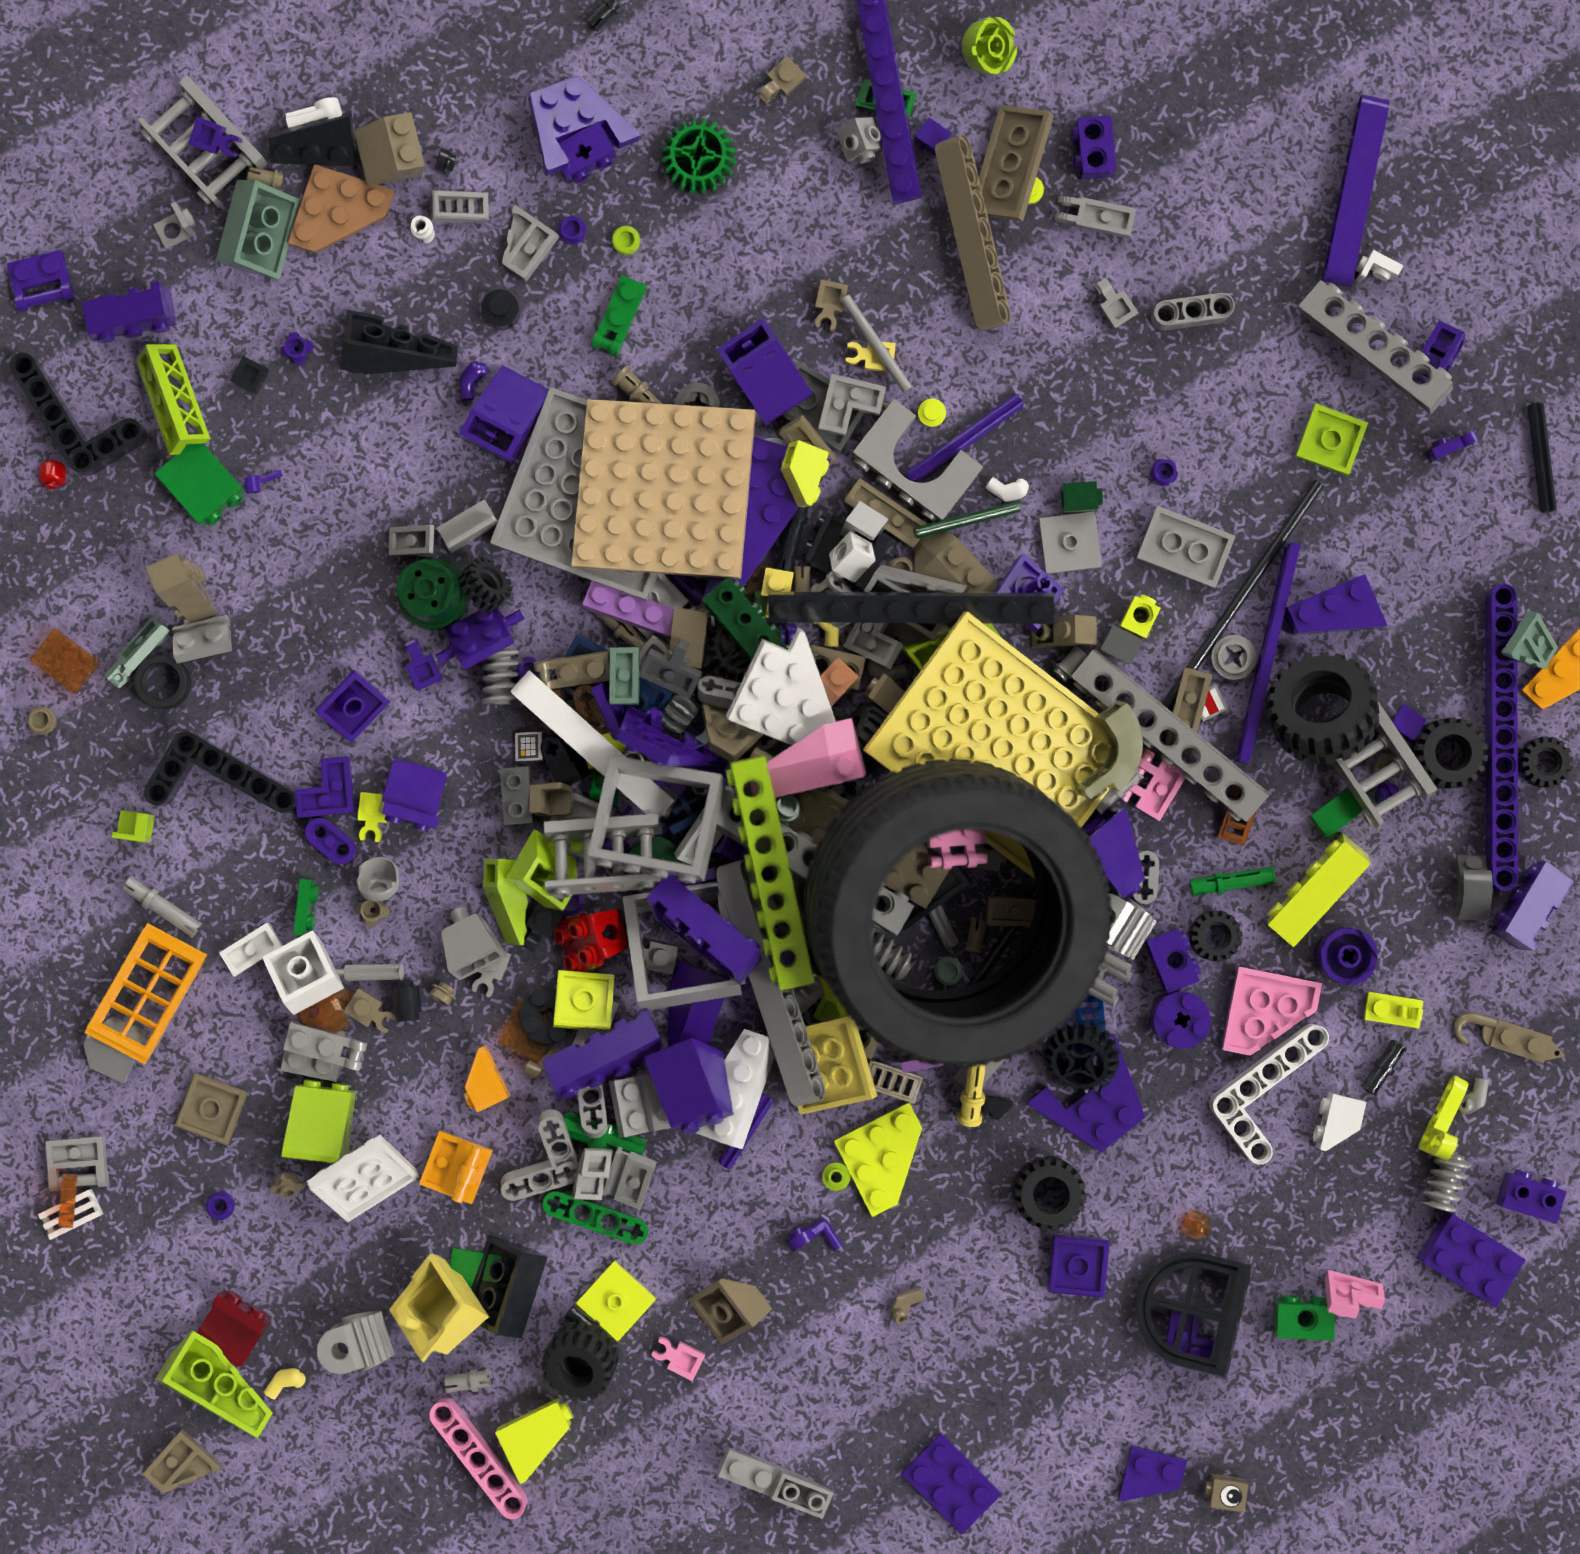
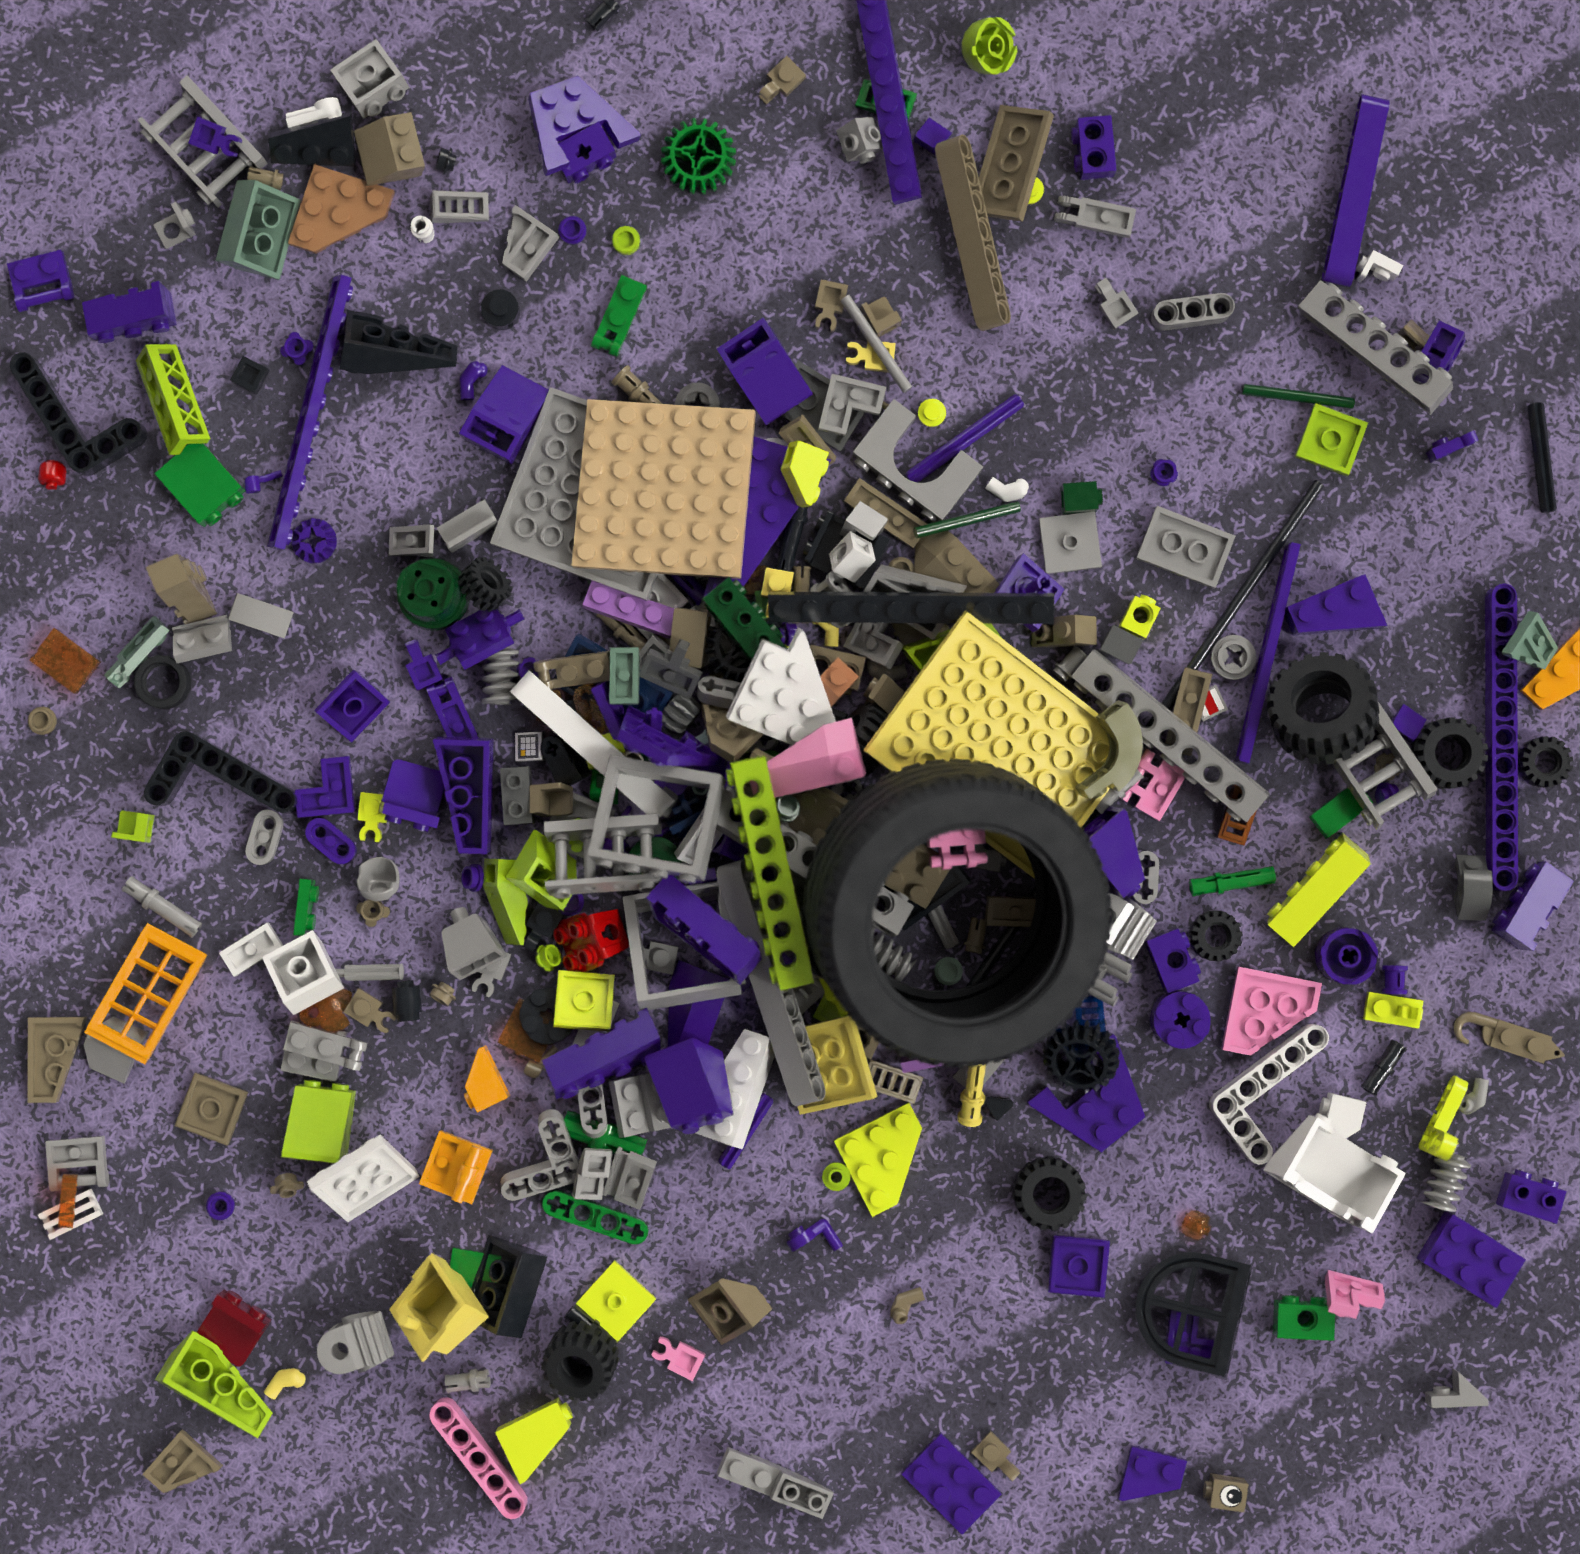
none -> dark tan wing [27,1017,87,1103]
none -> light grey slope [228,593,294,639]
none -> light grey plate [245,810,284,865]
none -> dark purple plate [267,274,353,550]
none -> dark purple gear [291,518,337,563]
none -> light grey plate [330,39,410,119]
none -> dark purple plate [426,676,479,738]
none -> dark purple wedge [433,737,494,854]
none -> dark purple plate [461,864,484,892]
none -> lime plate [535,944,561,972]
none -> dark tan panel [861,297,902,337]
none -> dark tan plate [971,1430,1020,1481]
none -> dark green bar [1242,384,1355,409]
none -> white windscreen [1263,1113,1406,1233]
none -> dark purple bush [1382,965,1408,994]
none -> dark tan slope [1398,319,1430,352]
none -> light grey slope [1425,1368,1489,1408]

